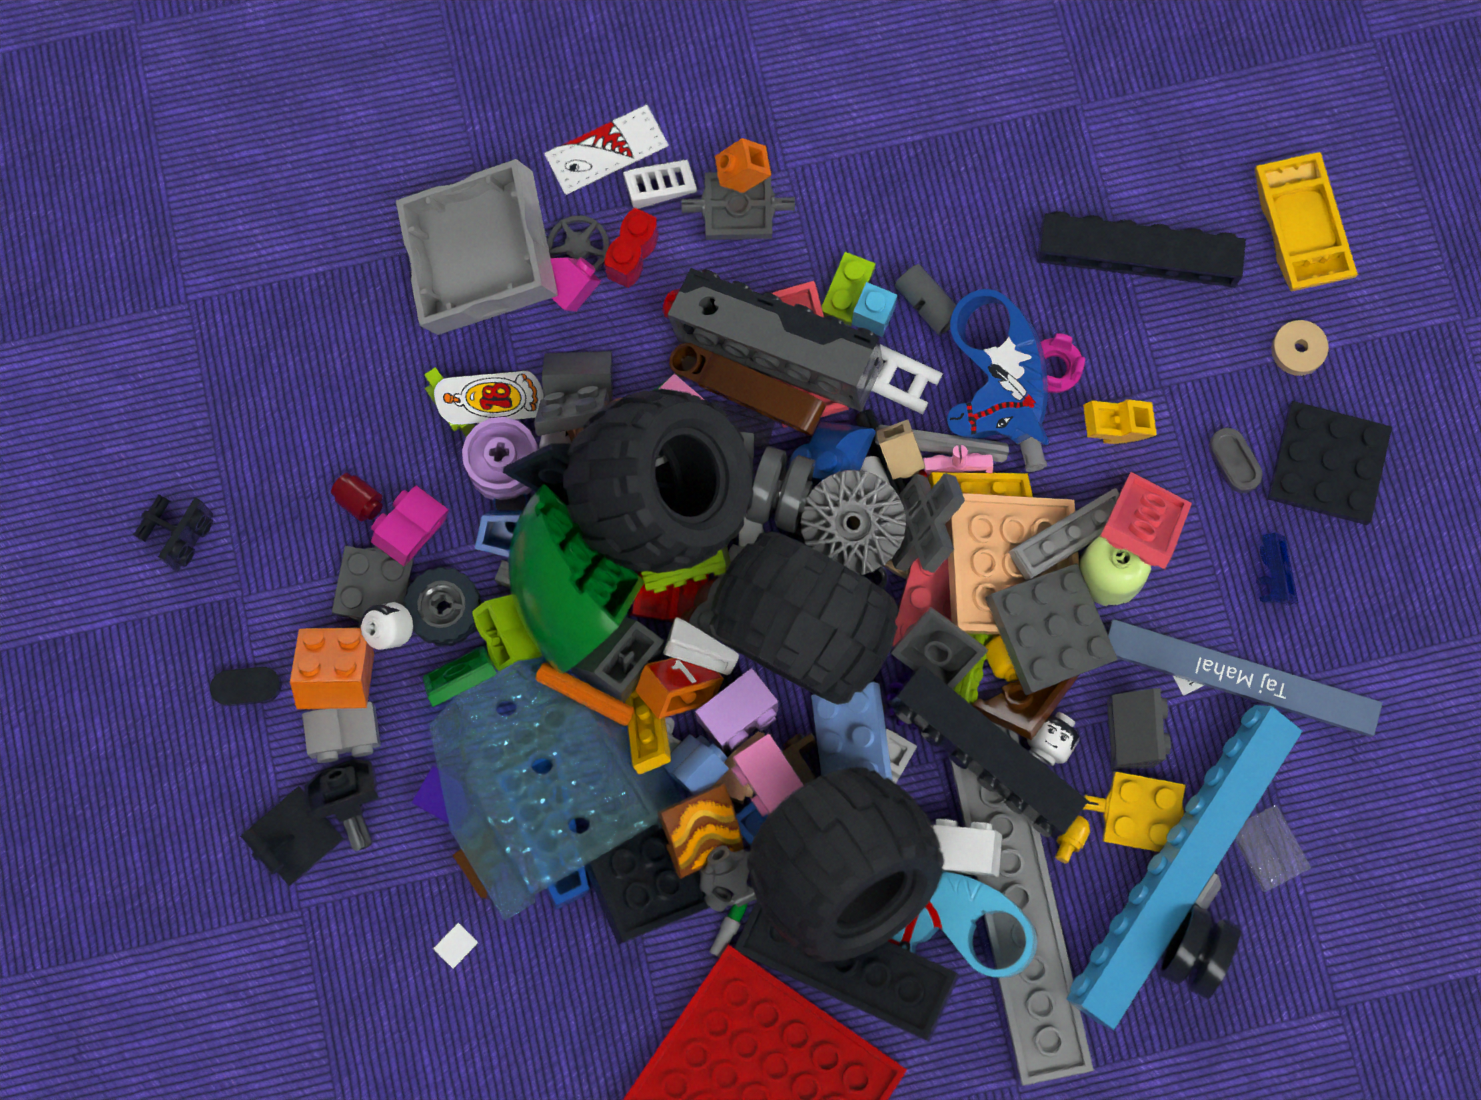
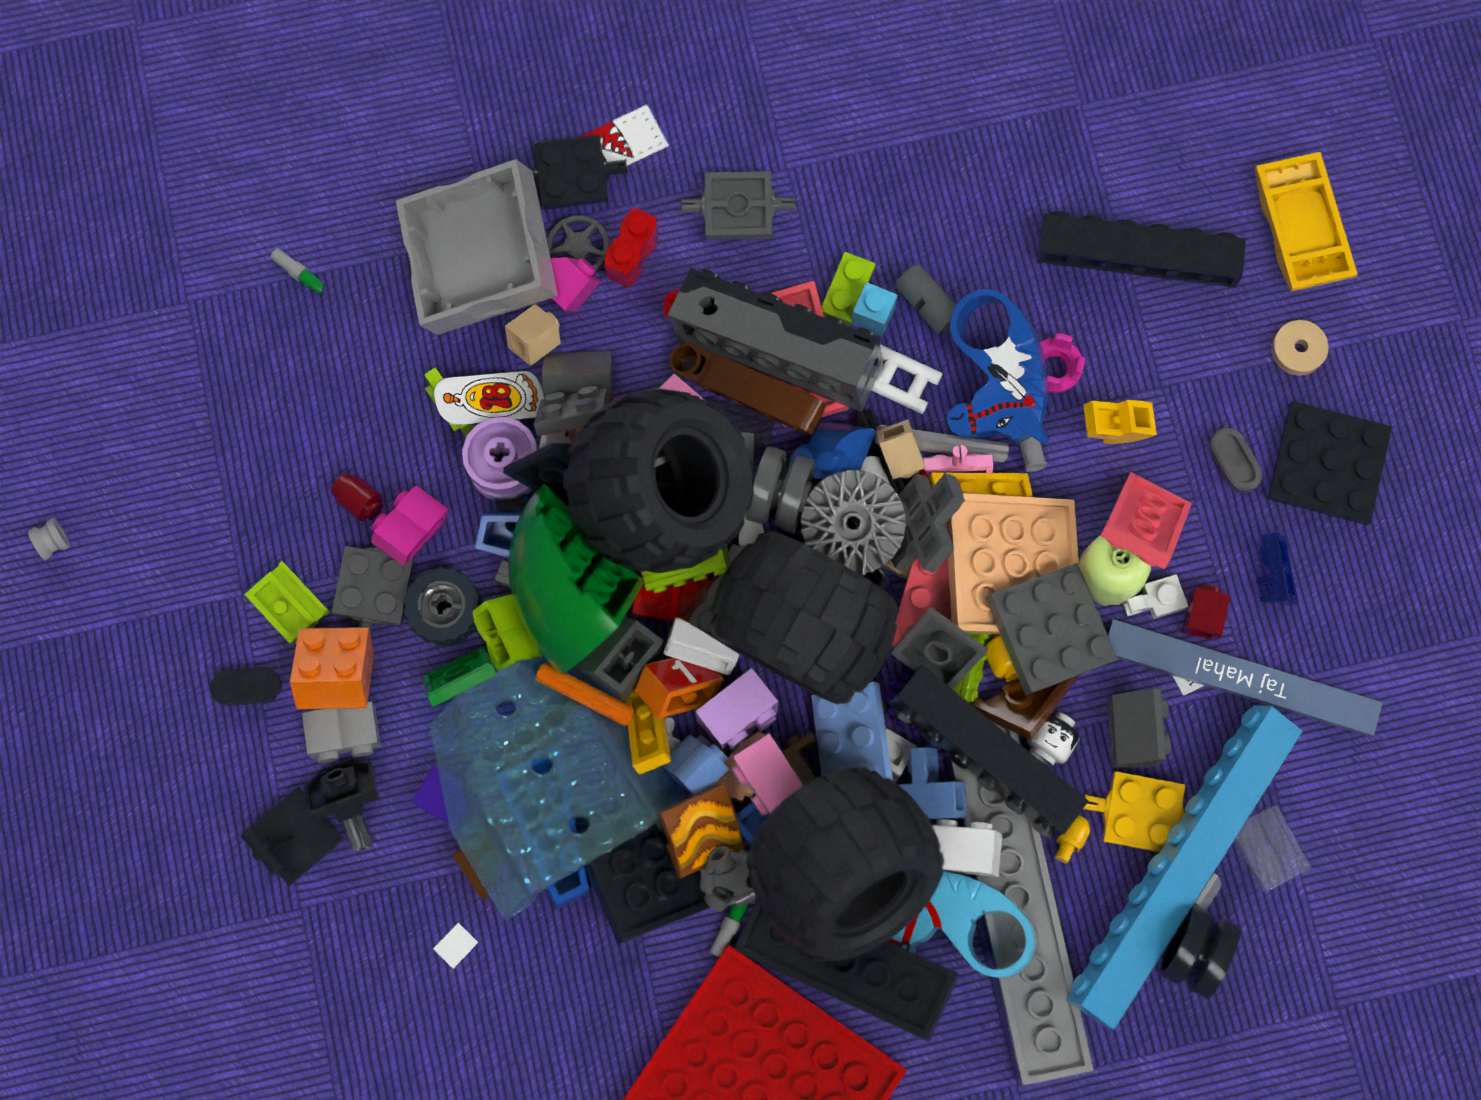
black plate [133,494,214,572] -> none
white head [361,602,413,650] -> none
white slope [623,160,697,209] -> none
orange brick [715,138,771,193] -> none
light grey tile [1008,488,1120,581] -> none
none -> light grey wheel [28,518,70,561]
none -> lime plate [244,561,330,646]
none -> light grey piece [270,248,323,294]
none -> tan brick [505,304,561,366]
none -> black plate [533,135,628,210]
none -> medium blue brick [899,747,967,819]
none -> white plate [1123,574,1189,619]
none -> dark red brick [1182,585,1230,641]

